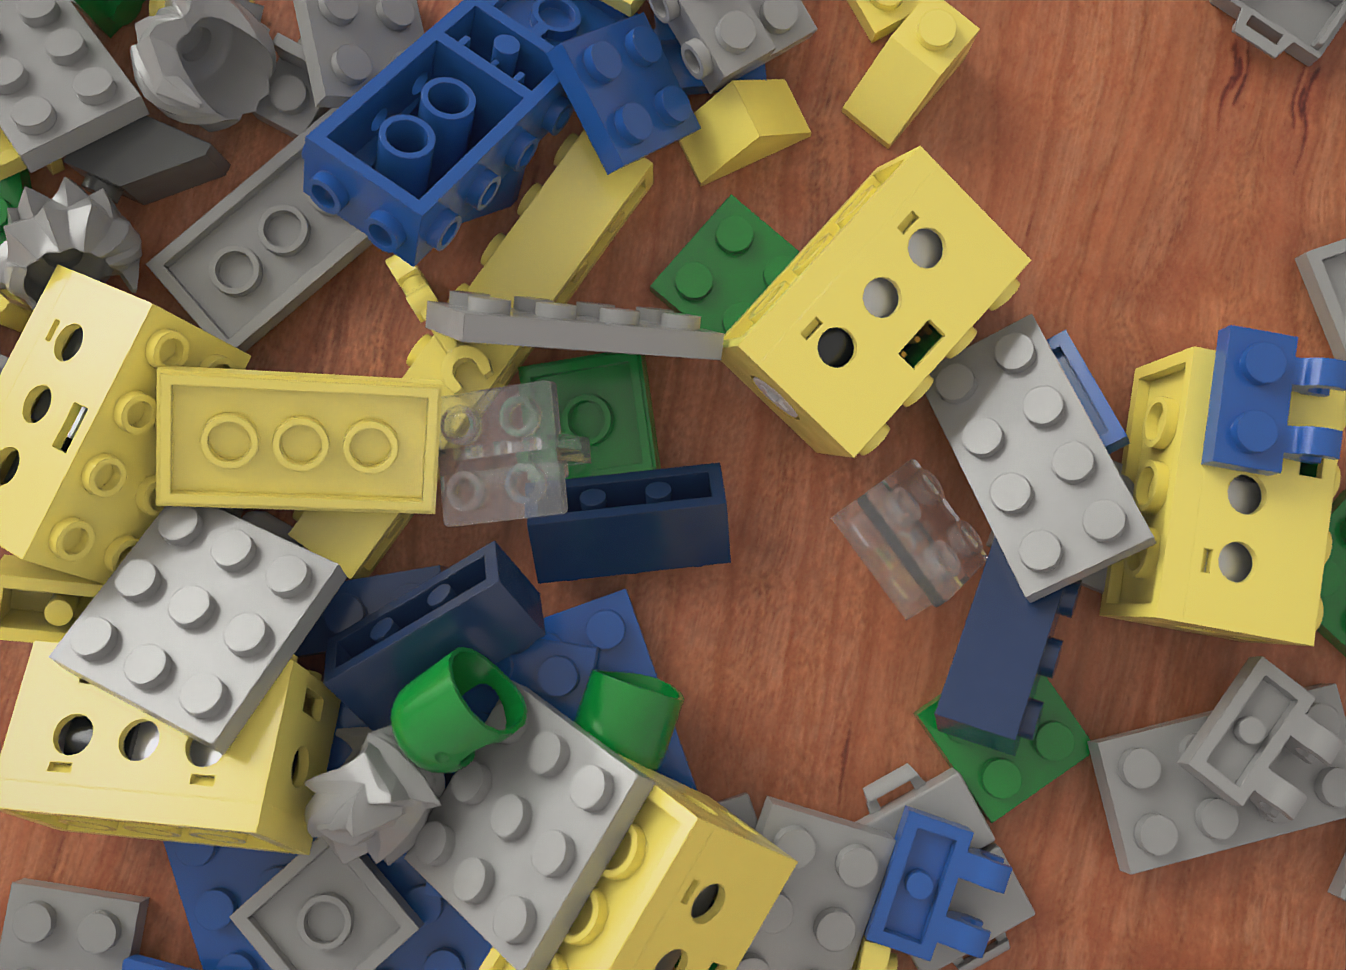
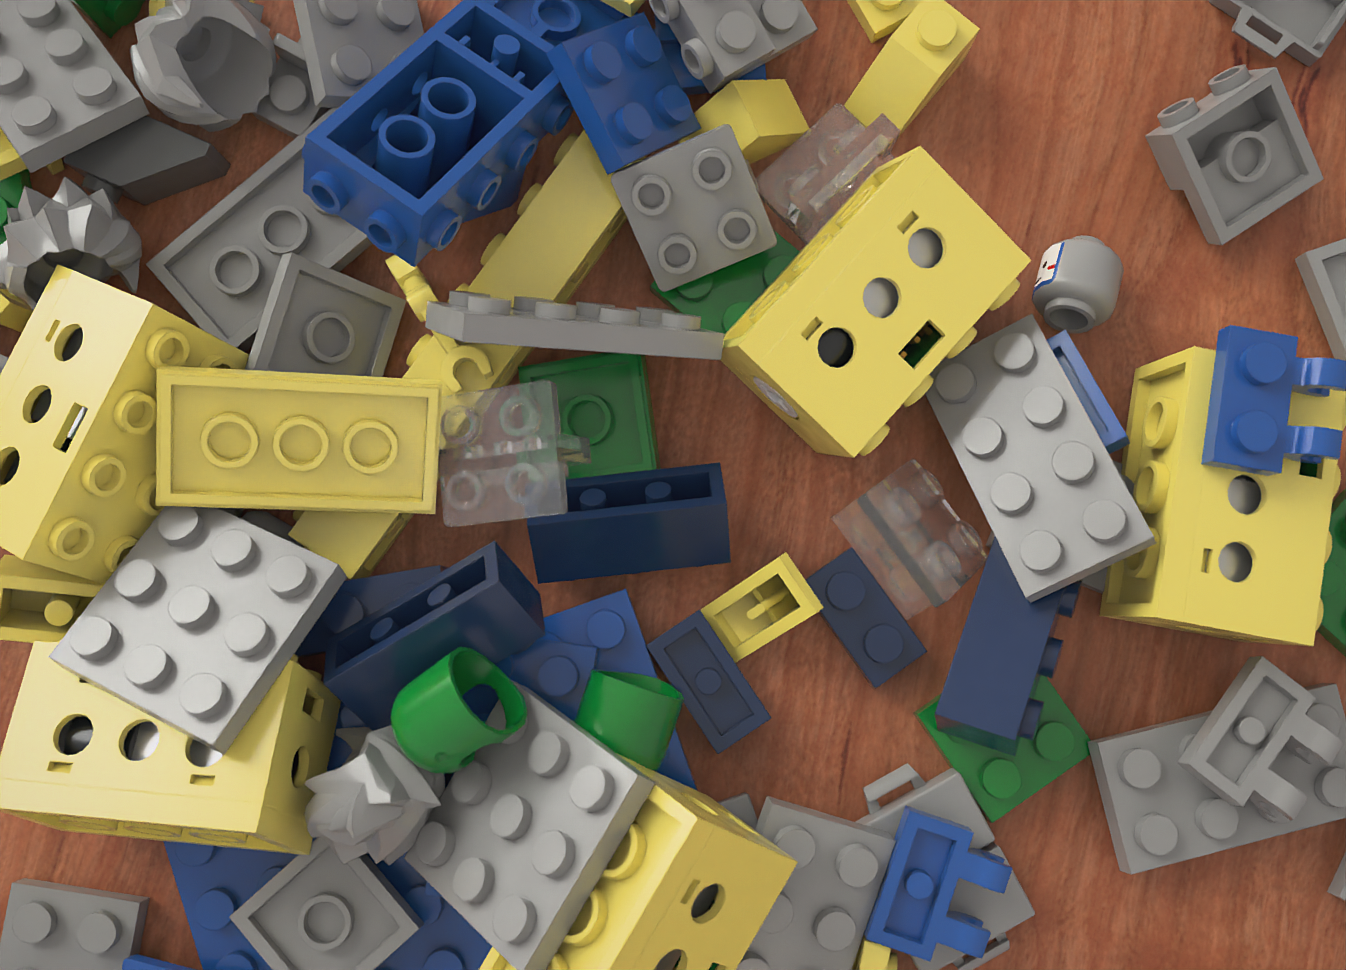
none -> light grey plate [245,253,406,377]
none -> light grey bracket [611,124,777,292]
none -> dark blue plate [646,609,771,754]
none -> light yellow slope [700,552,824,663]
none -> clear bracket [756,103,900,245]
none -> dark blue plate [805,547,927,689]
none -> light grey head [1032,236,1124,333]
none -> light grey plate [1145,64,1324,245]

